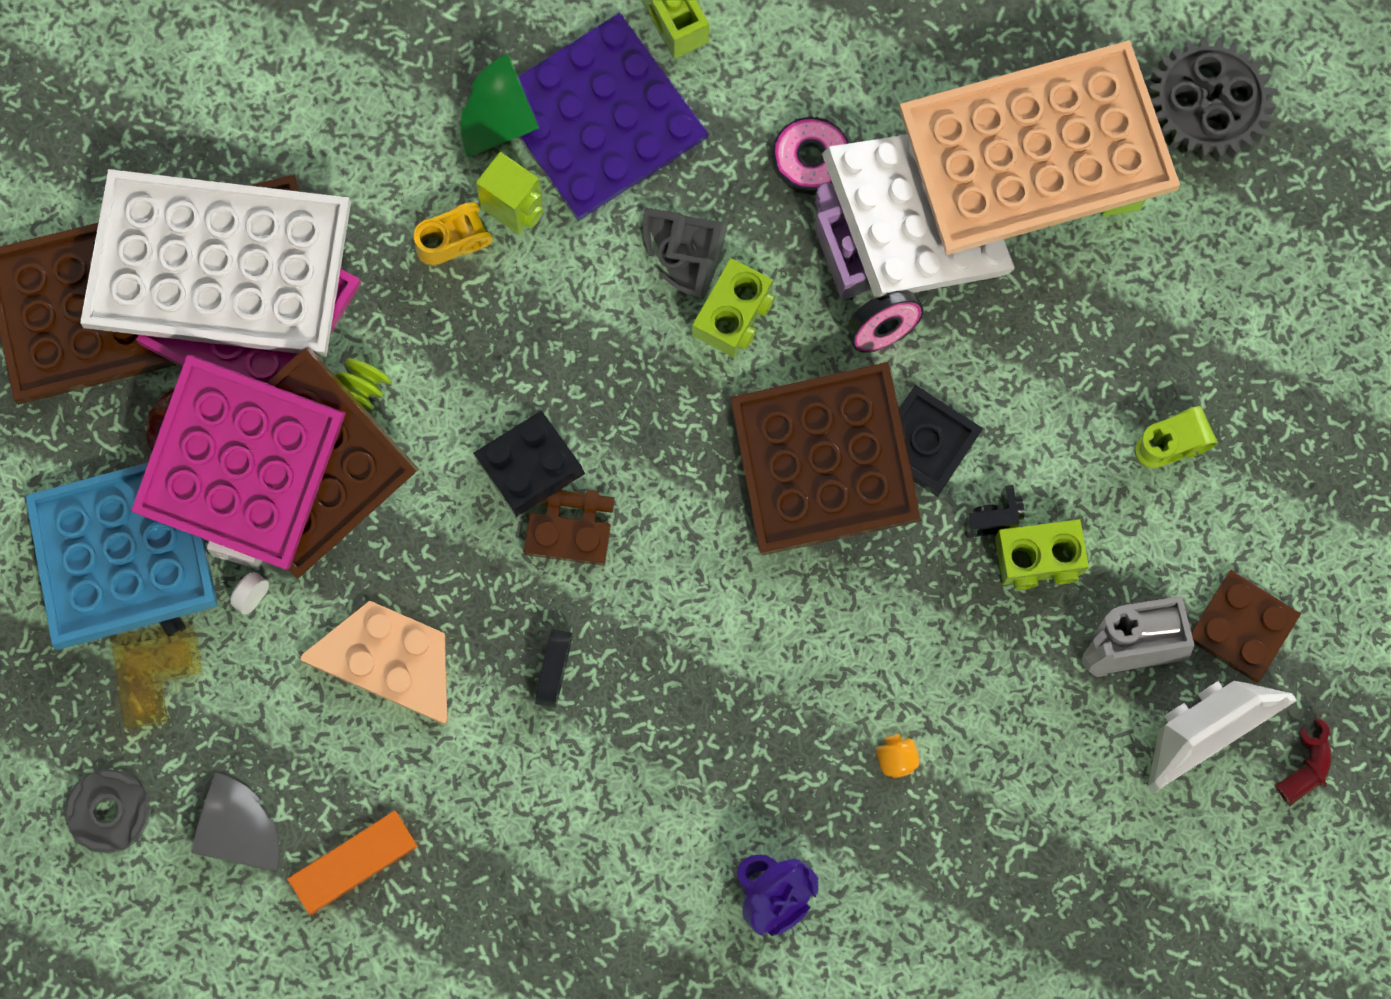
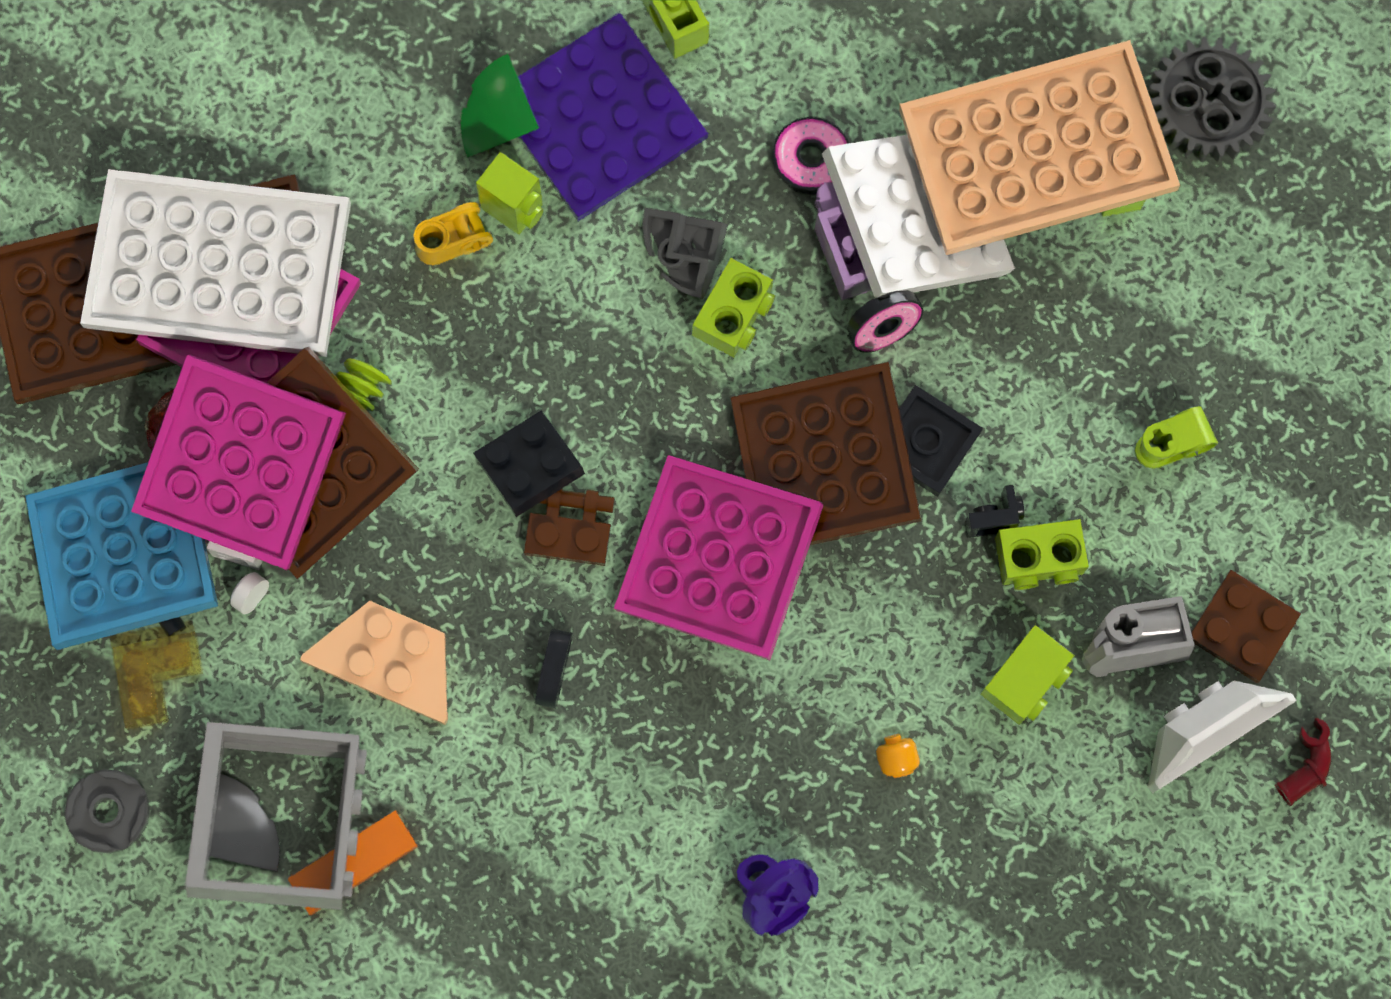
none -> light grey window [185,722,367,910]
none -> dark pink plate [614,455,823,661]
none -> lime brick [980,625,1075,725]

